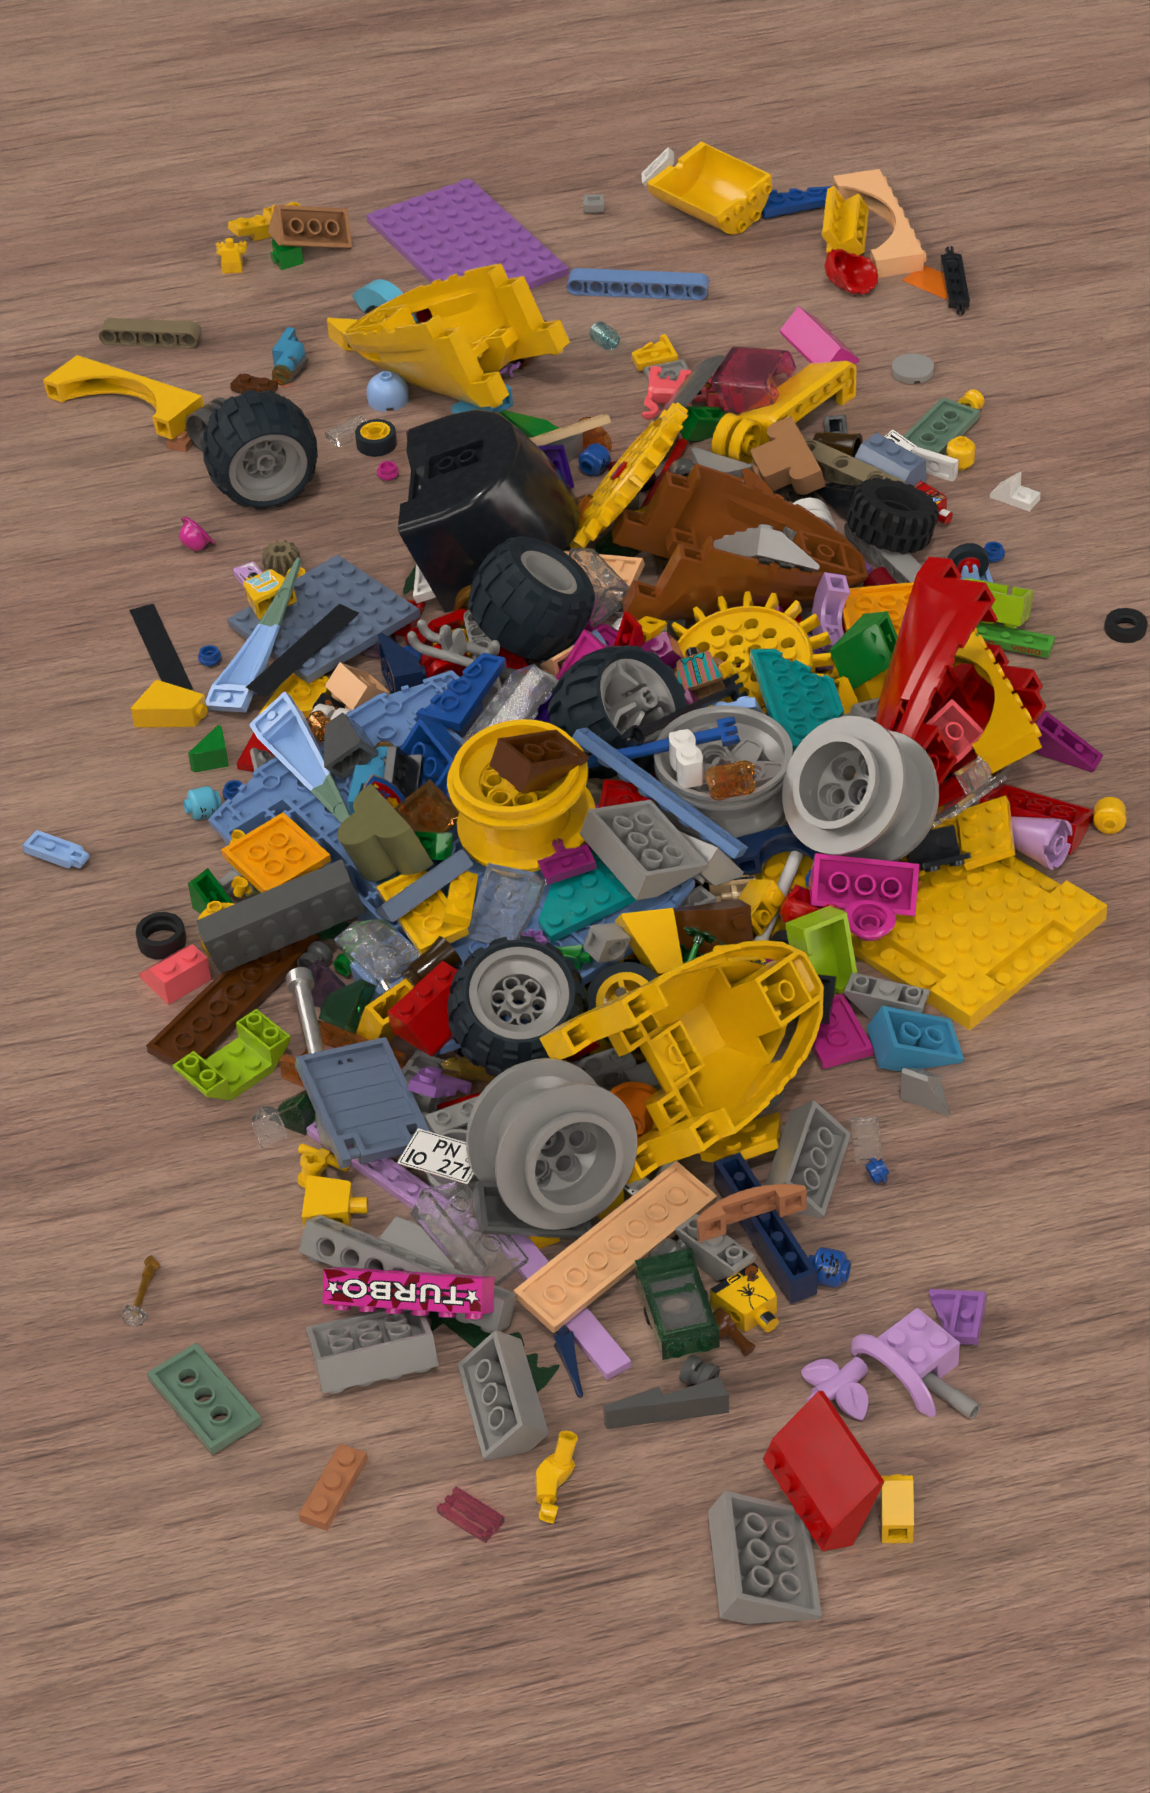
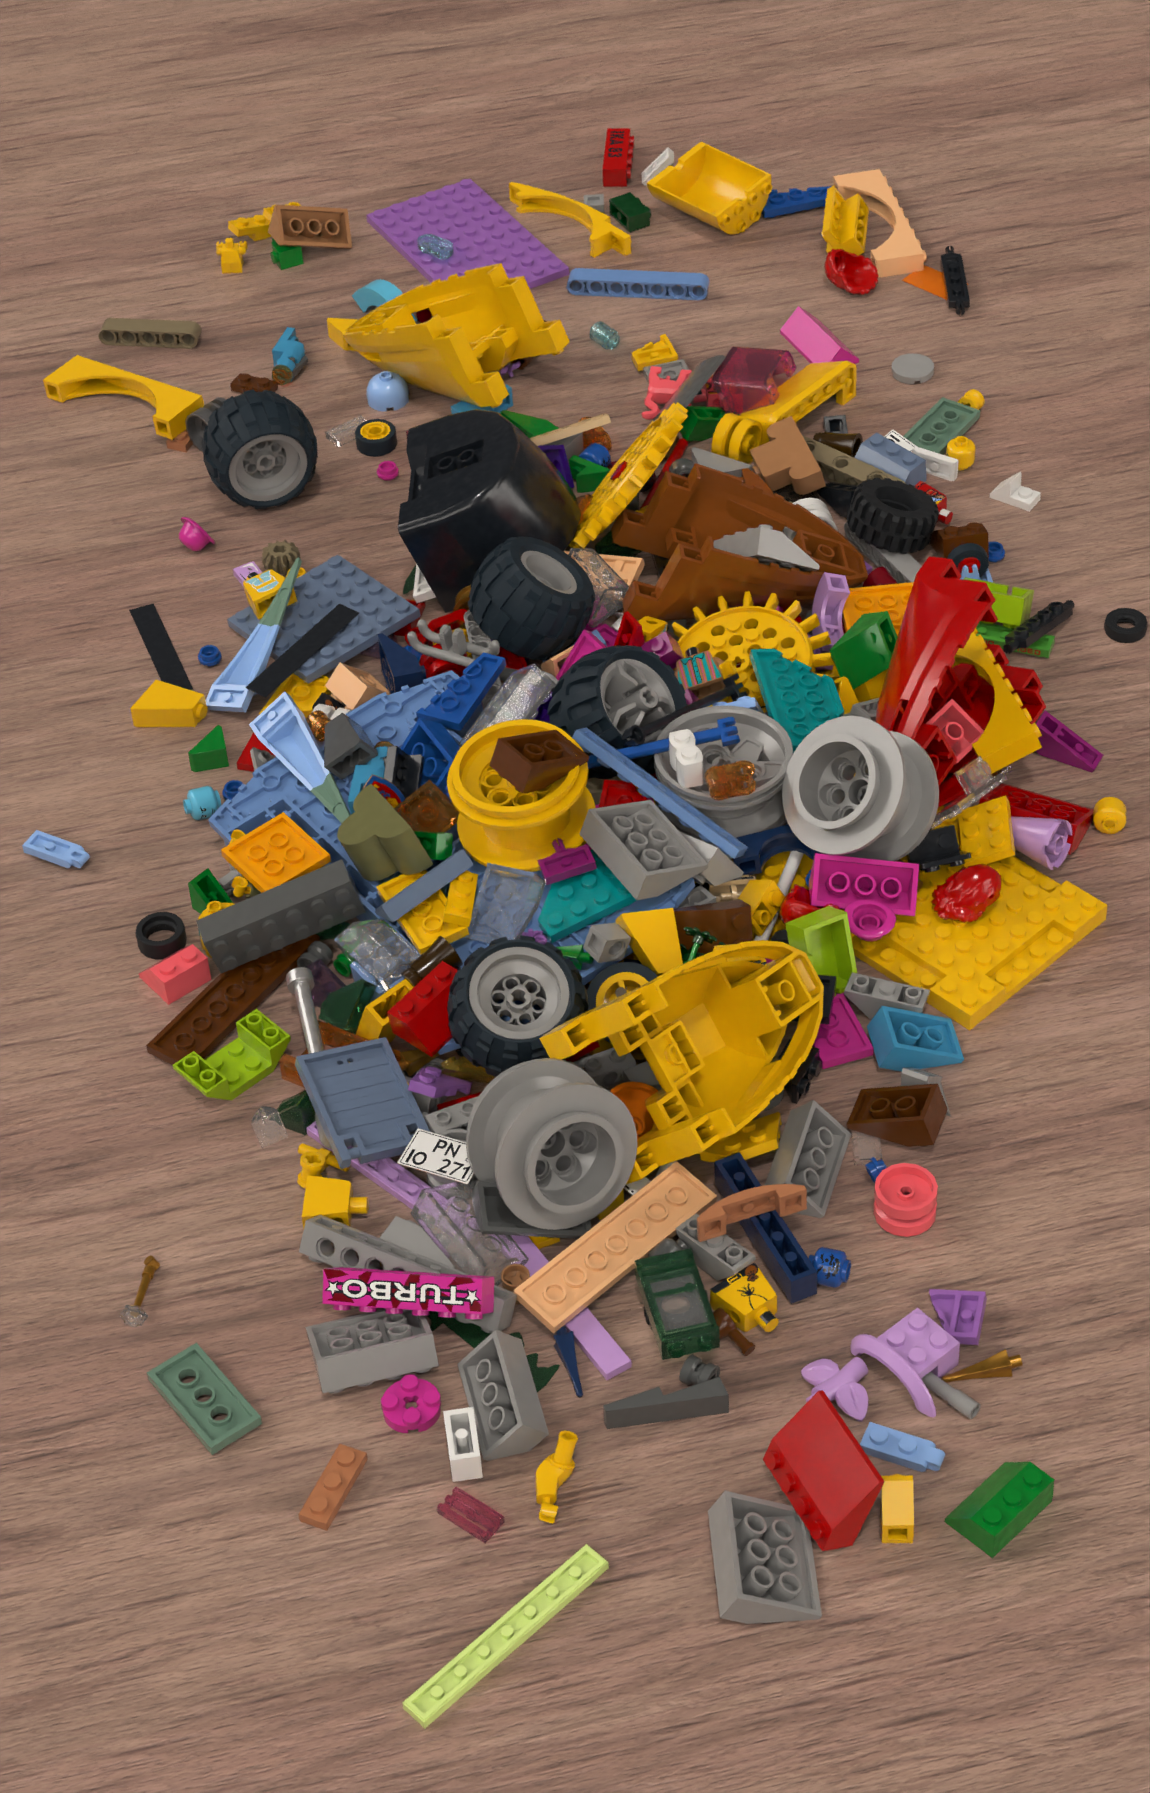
none -> dark pink plate [381,1374,441,1433]
none -> pearl gold piece [398,1049,440,1076]
none -> yellowish green tile [402,1544,609,1728]
none -> clear light blue plate [417,234,454,260]
none -> white brick [443,1407,483,1482]
none -> medium nougat wheel [501,1264,530,1305]
none -> yellow slope [509,182,631,258]
none -> green slope [569,455,610,493]
none -> red brick [602,128,634,187]
none -> dark green brick [609,192,651,233]
none -> black slope [778,1039,822,1104]
none -> reddish brown slope [846,1084,948,1147]
none -> light blue hinge [860,1422,945,1472]
none -> coral wheel [874,1163,938,1237]
none -> reddish brown slope [930,522,989,558]
none -> red piece [931,864,1002,923]
none -> pearl gold piece [941,1349,1023,1383]
none -> green slope [944,1462,1055,1558]
none -> black plate [1003,600,1074,654]

